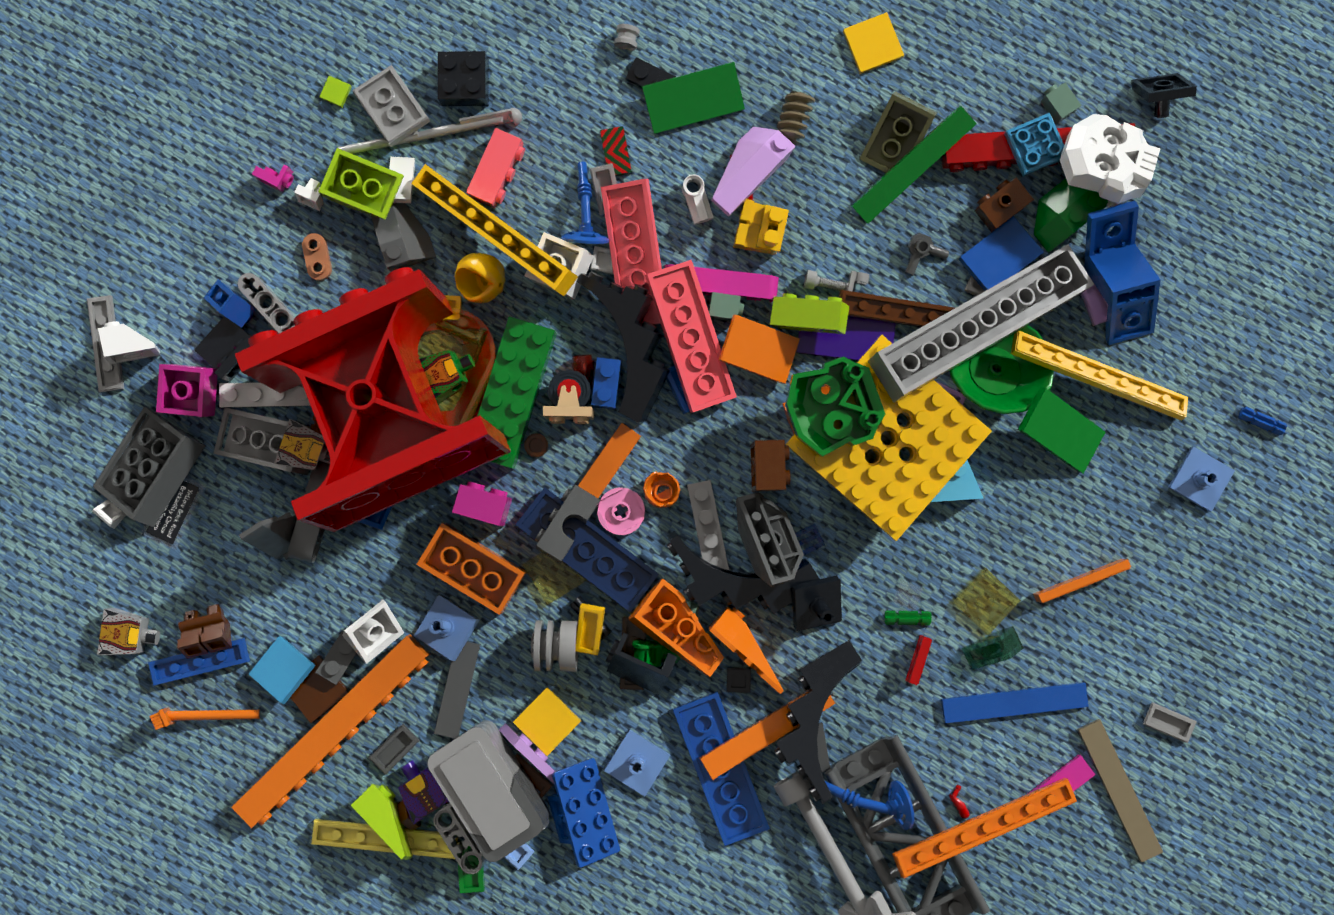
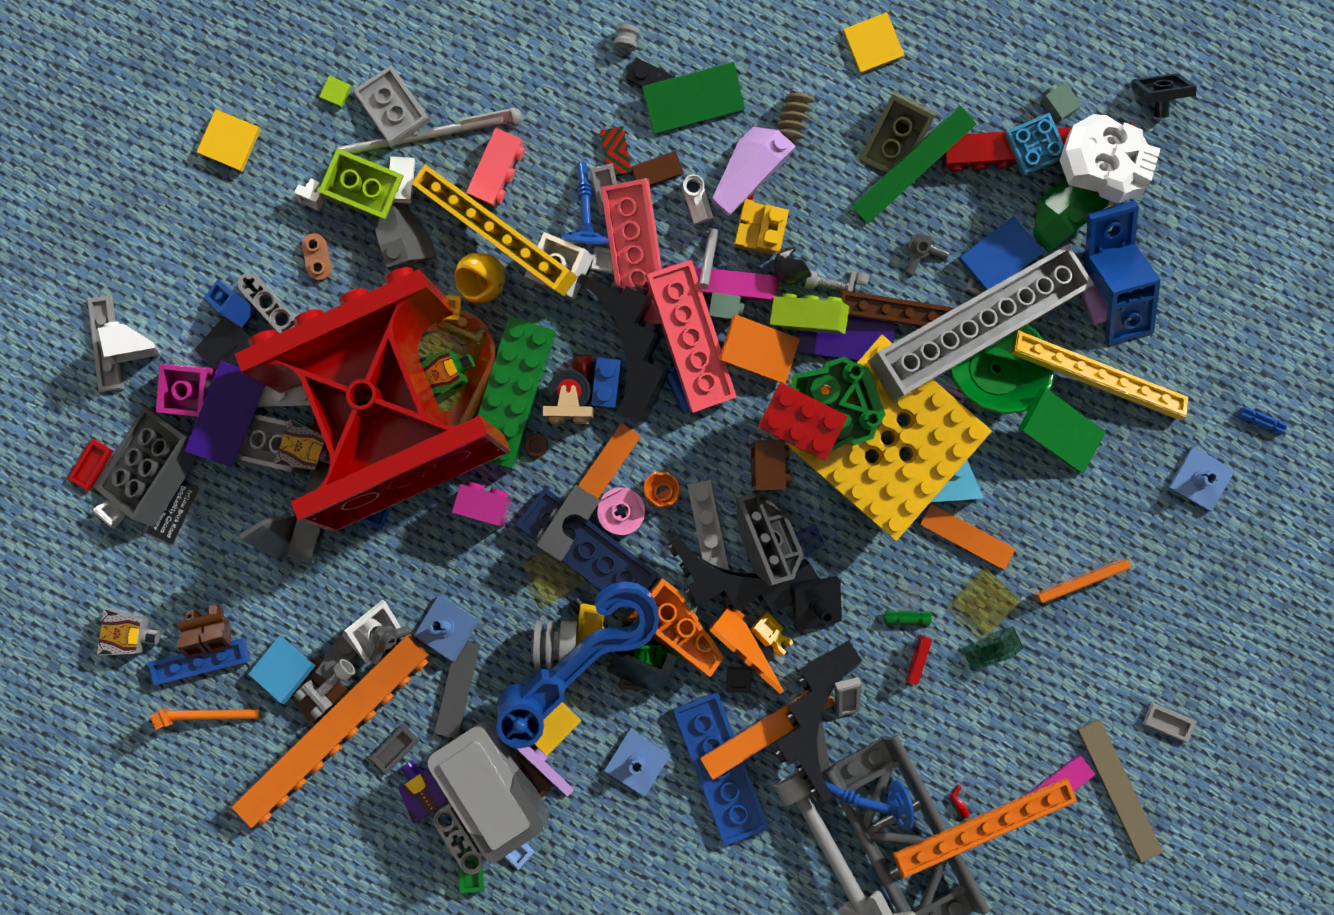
dark pink bracket [252,165,294,193] -> none
light yellow tile [311,819,458,859] -> none
lime slope [351,784,413,860] -> none
reddish brown tile [397,800,421,831] -> none
orange brick [416,523,527,615] -> none
black brick [438,51,489,106] -> none
blue bracket [547,758,620,868] -> none
blue tile [941,682,1089,723] -> none
reddish brown brick [974,177,1034,233] -> none
none -> red tile [67,438,114,491]
none -> dark purple tile [184,360,266,467]
none -> yellow tile [197,109,261,172]
none -> light grey bar [294,659,355,720]
none -> dark grey piece [370,625,410,664]
none -> blue piece [496,581,659,749]
none -> reddish brown tile [631,151,684,186]
none -> light grey bar [699,229,718,289]
none -> yellow plate [750,611,794,657]
none -> red plate [757,382,848,461]
none -> black hair [774,247,812,285]
none -> light grey tile [835,677,861,717]
none -> orange tile [919,504,1016,570]

